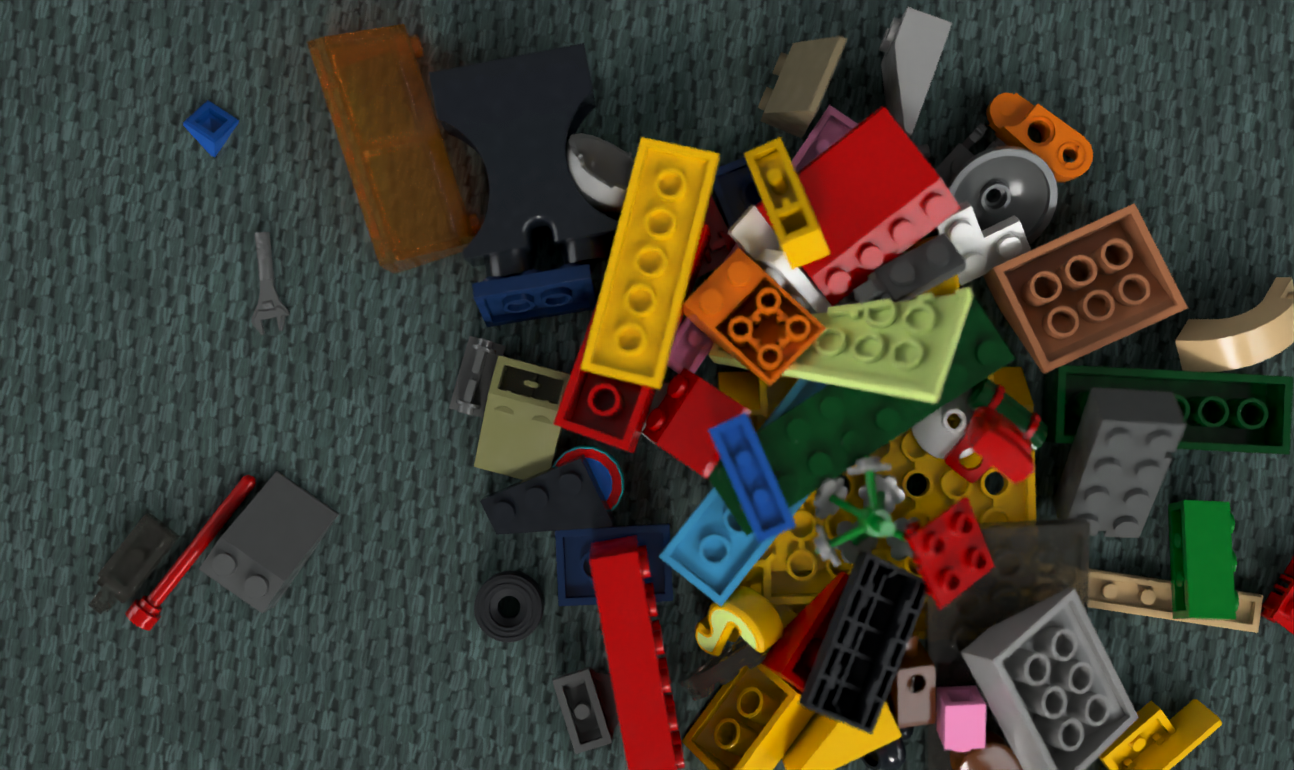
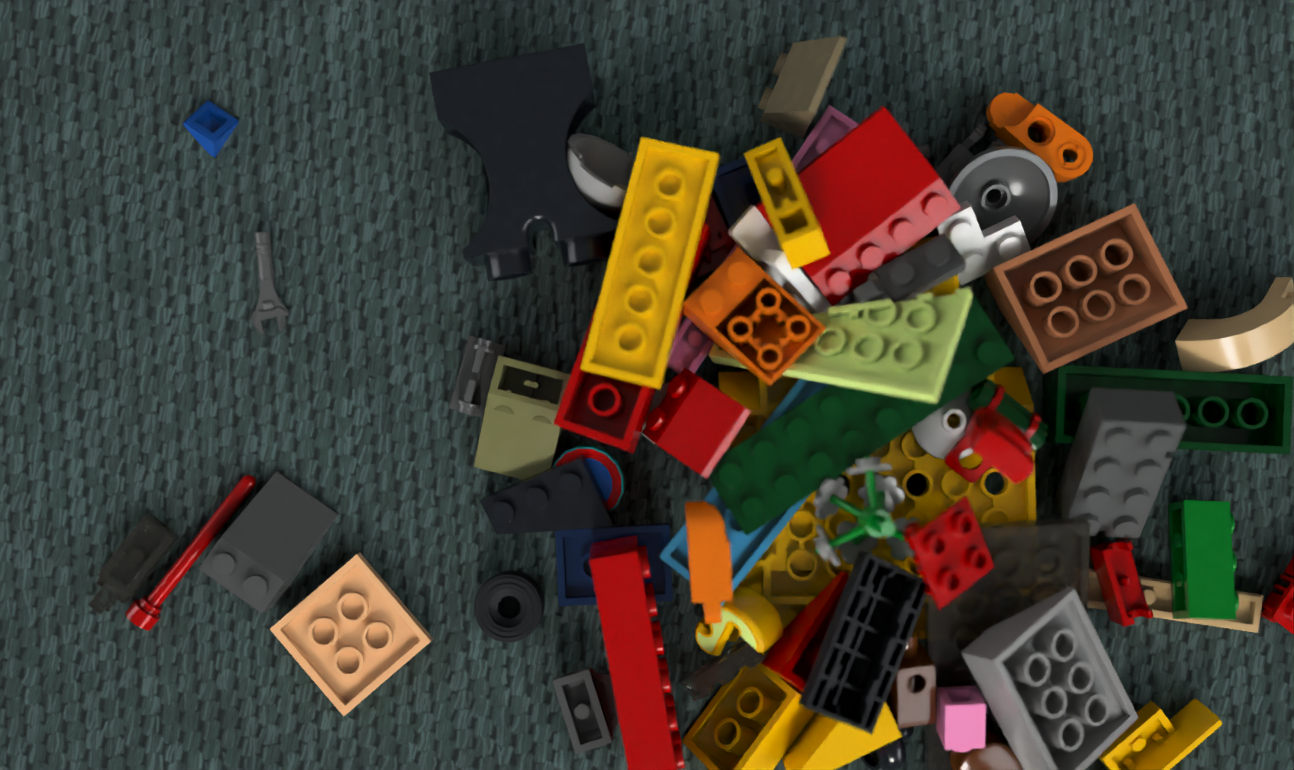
clear orange windscreen [307,24,481,274] -> none
dark blue plate [472,263,597,327] -> none
blue plate [708,413,796,543] -> none
light grey slope [879,7,952,137] -> none
none -> light nougat plate [270,553,433,716]
none -> orange piece [685,501,733,624]
none -> red hinge [1088,537,1154,627]

